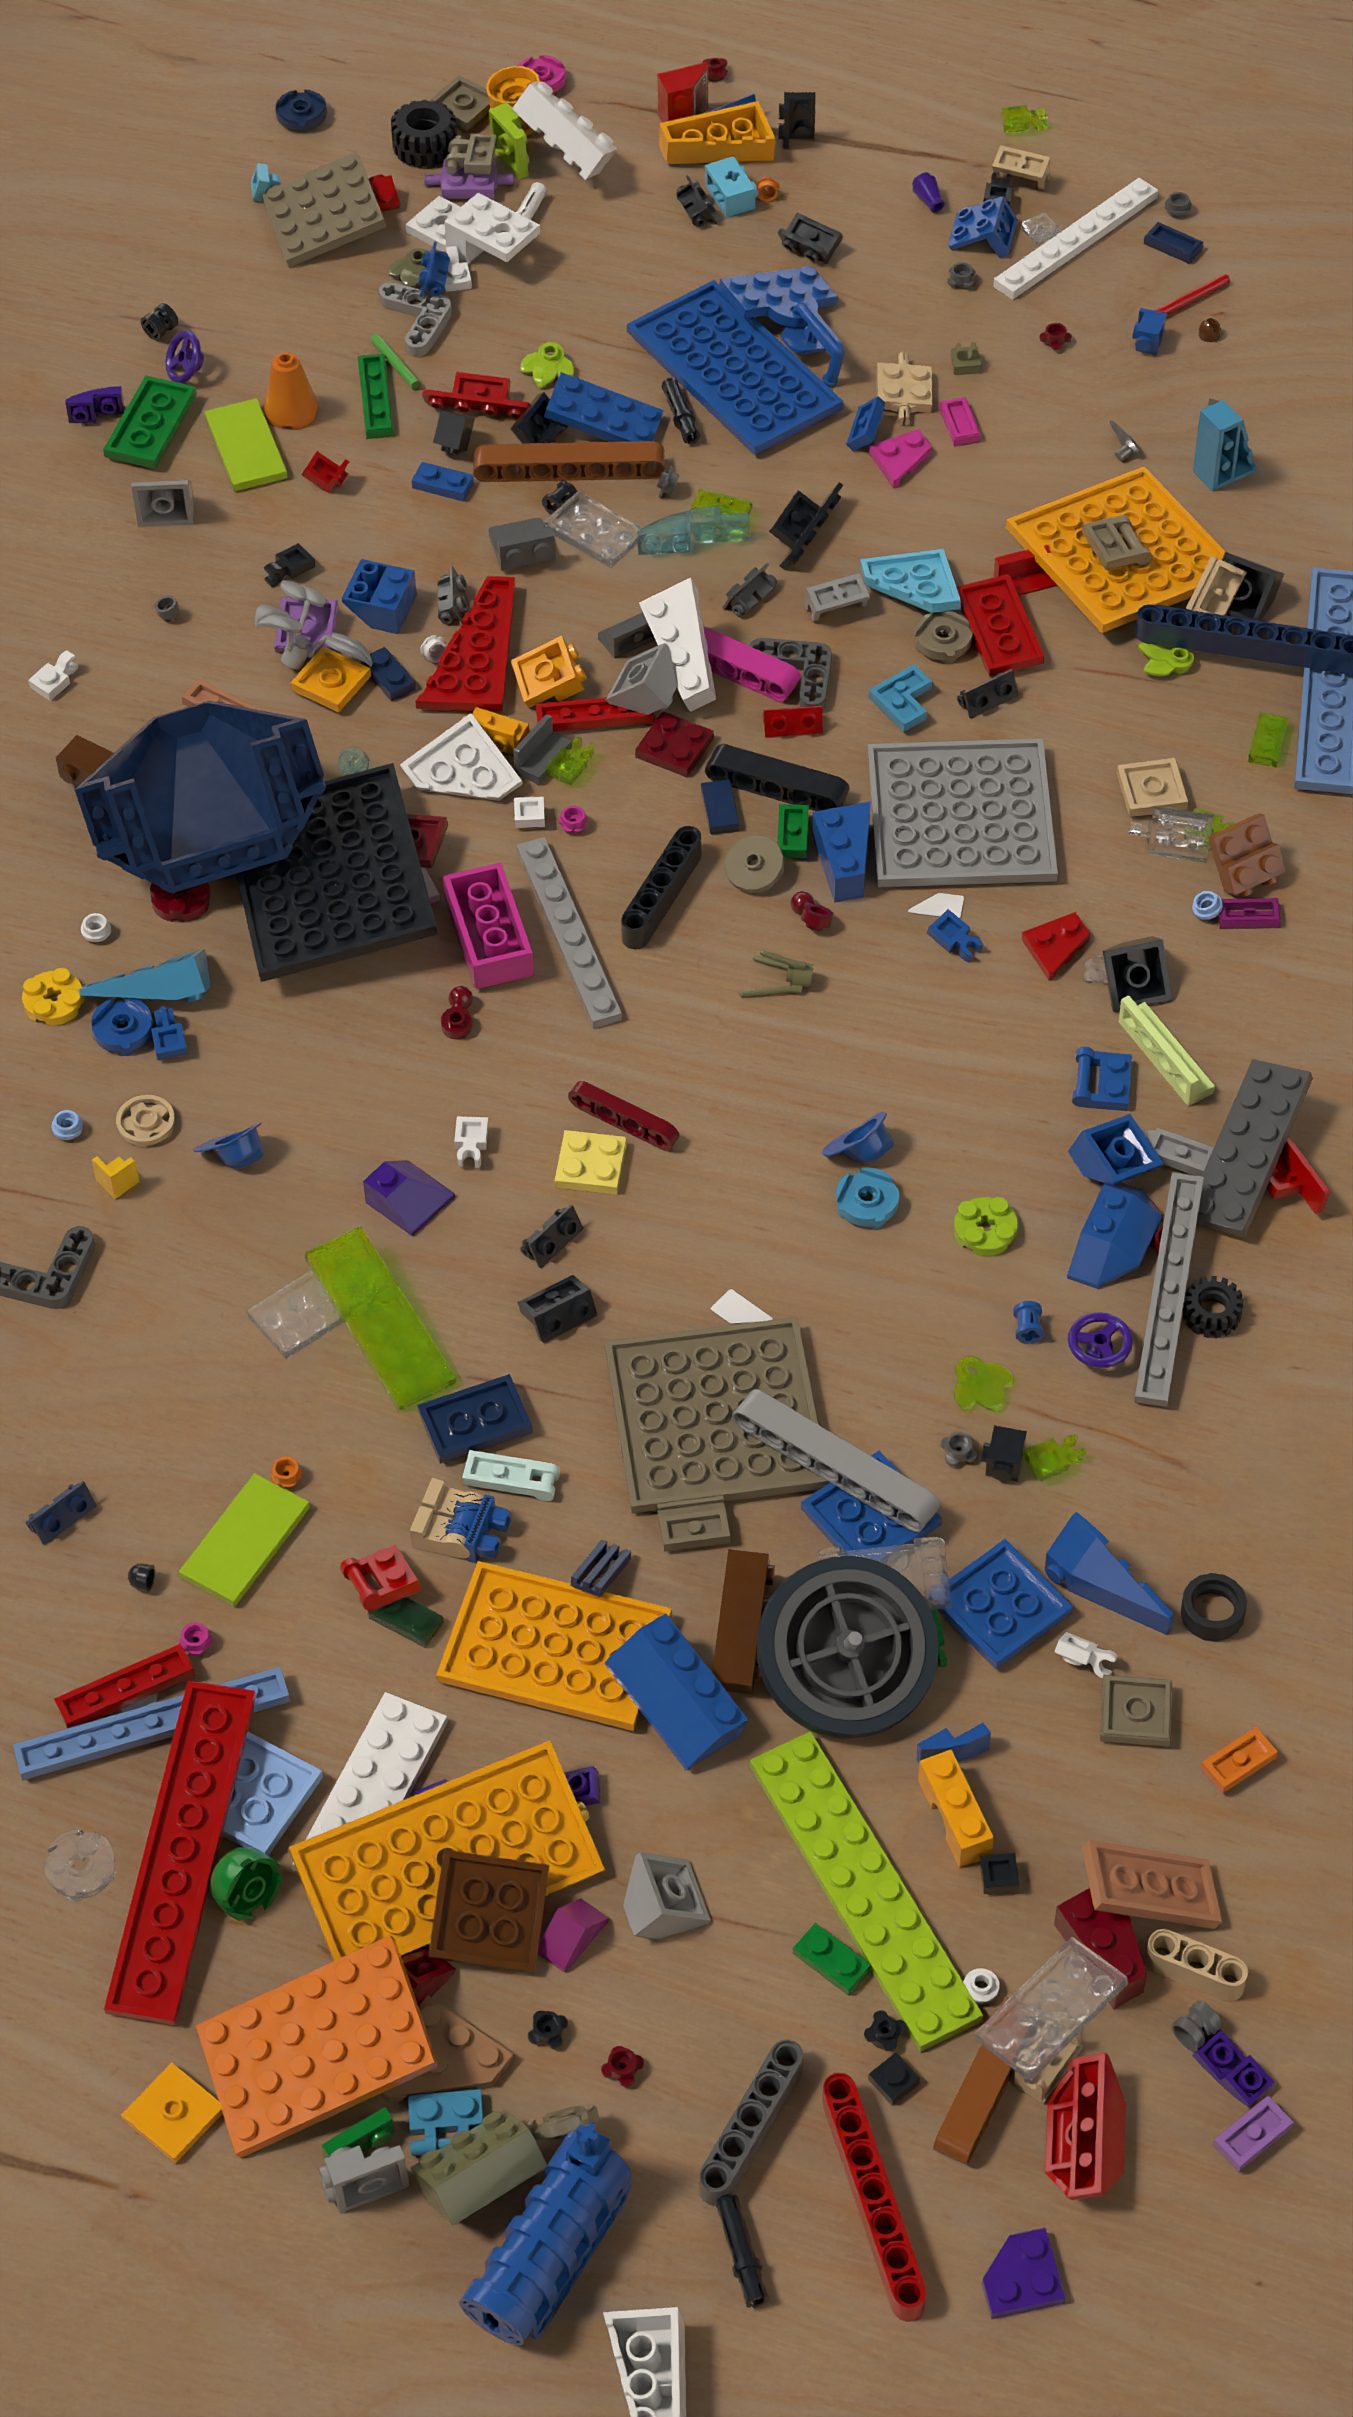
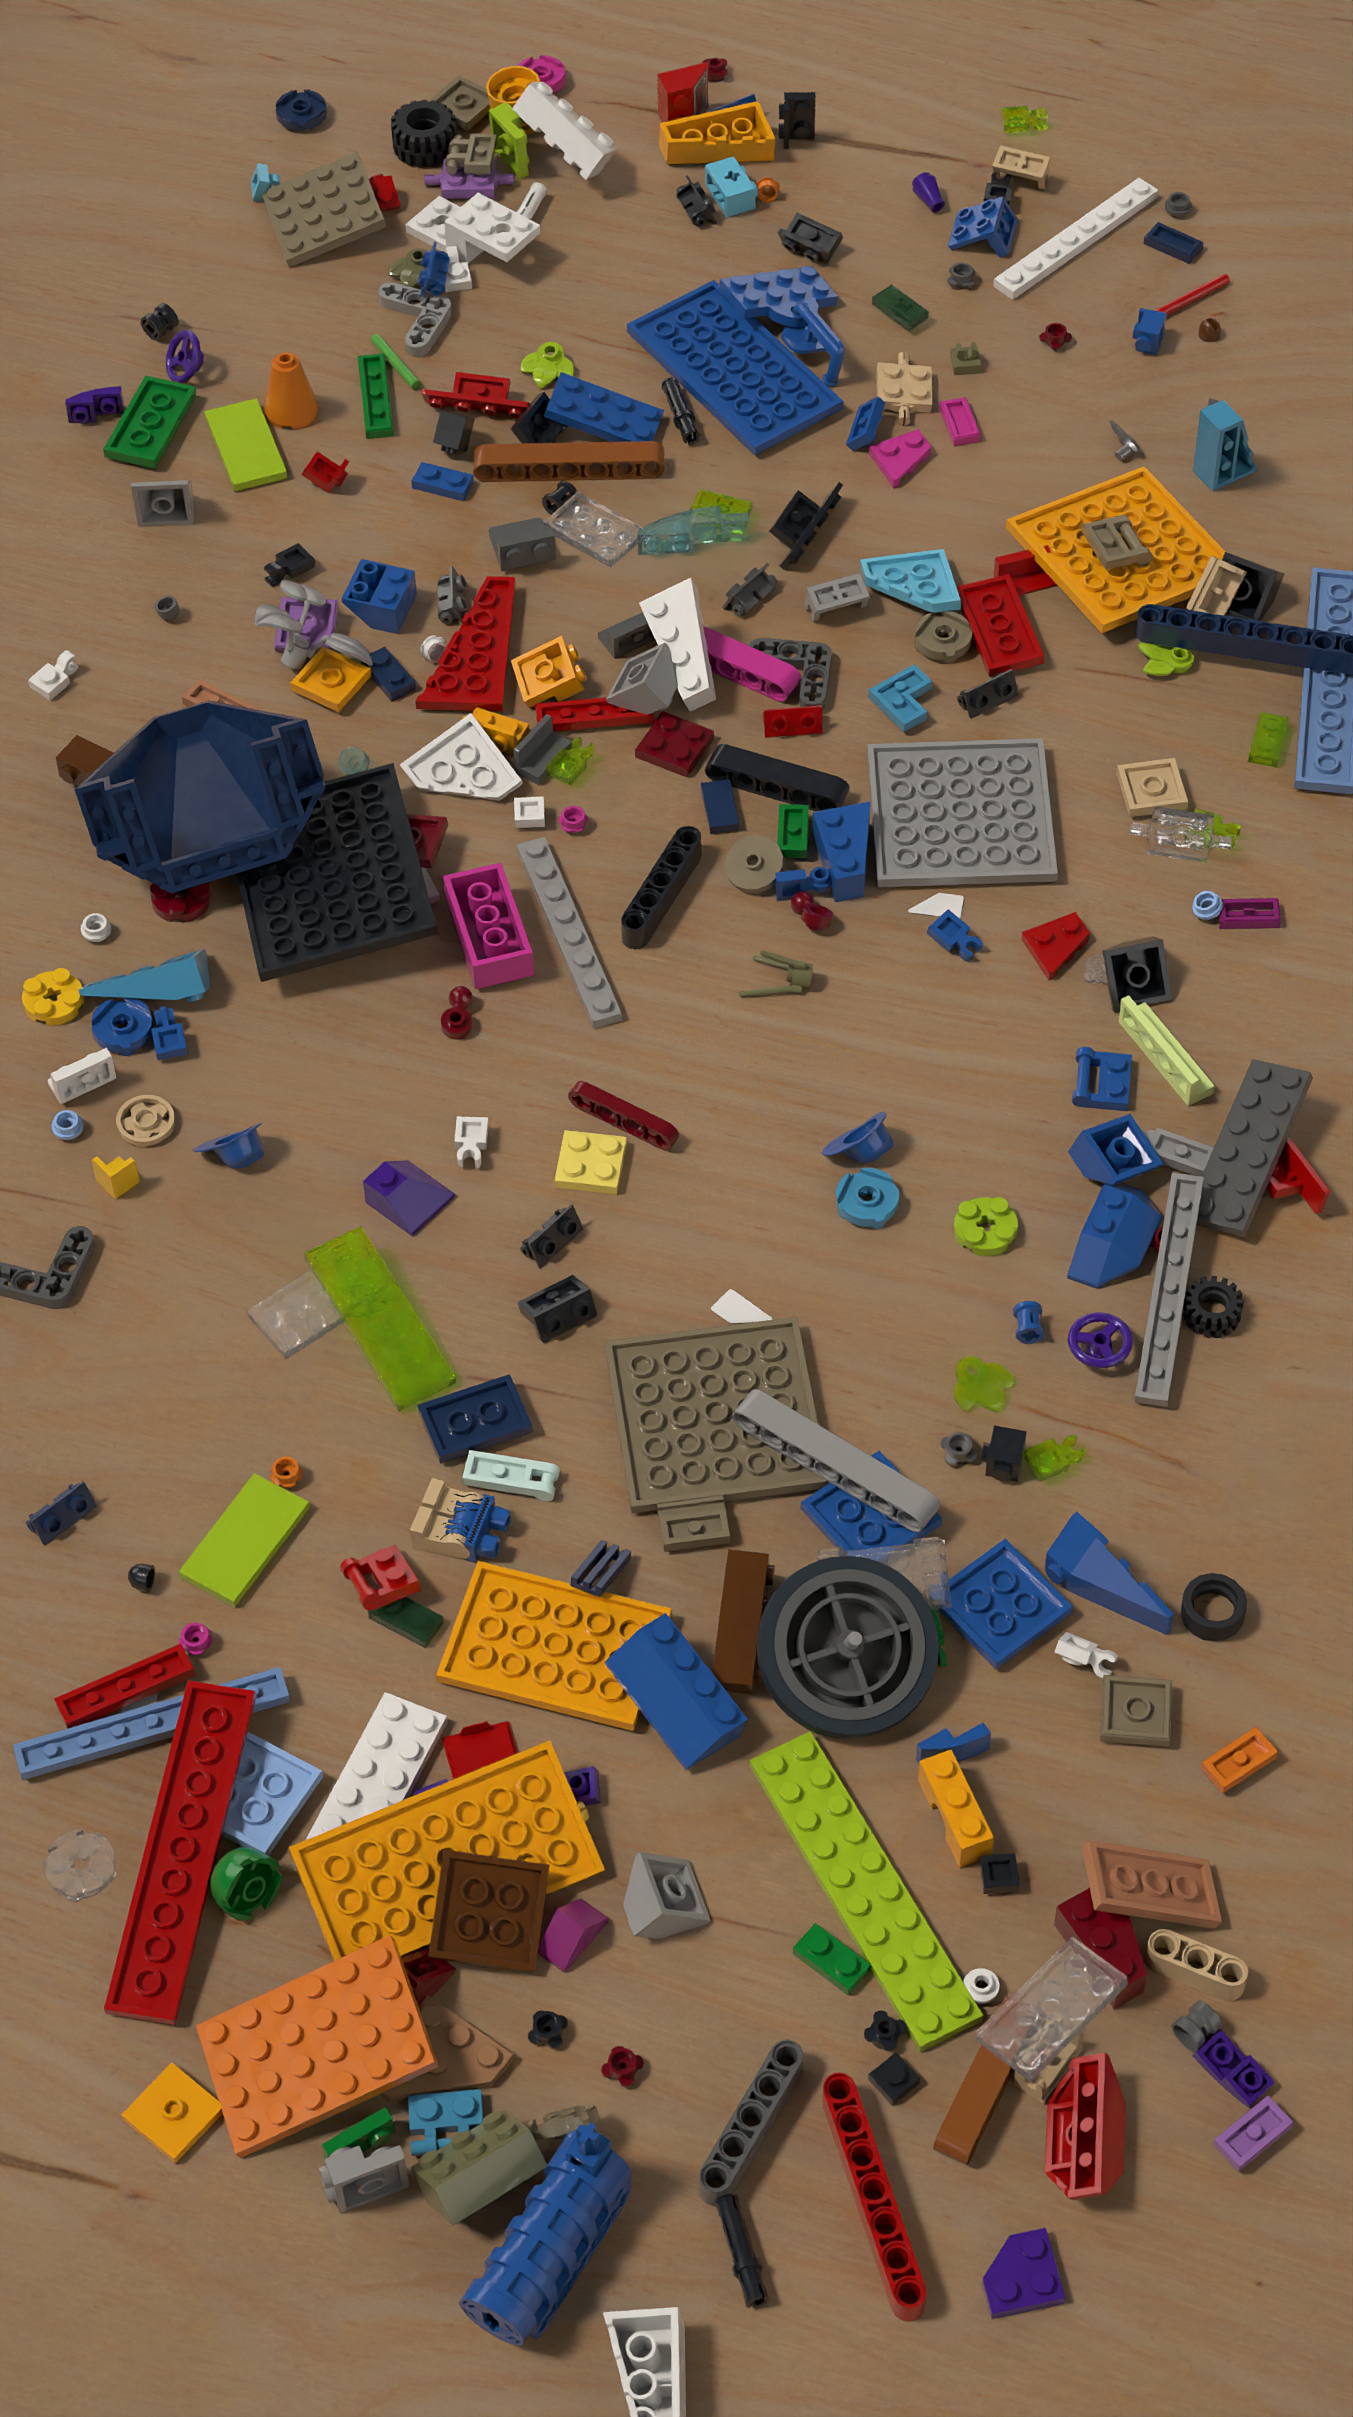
dark grey plate [657,466,679,498] -> none
clear plate [1022,212,1060,245] -> none
dark orange plate [1208,813,1286,897] -> none
none -> white bracket [47,1048,116,1104]
none -> red piece [442,1721,518,1780]
none -> blue plate [775,867,832,901]
none -> clear green plate [872,284,929,331]

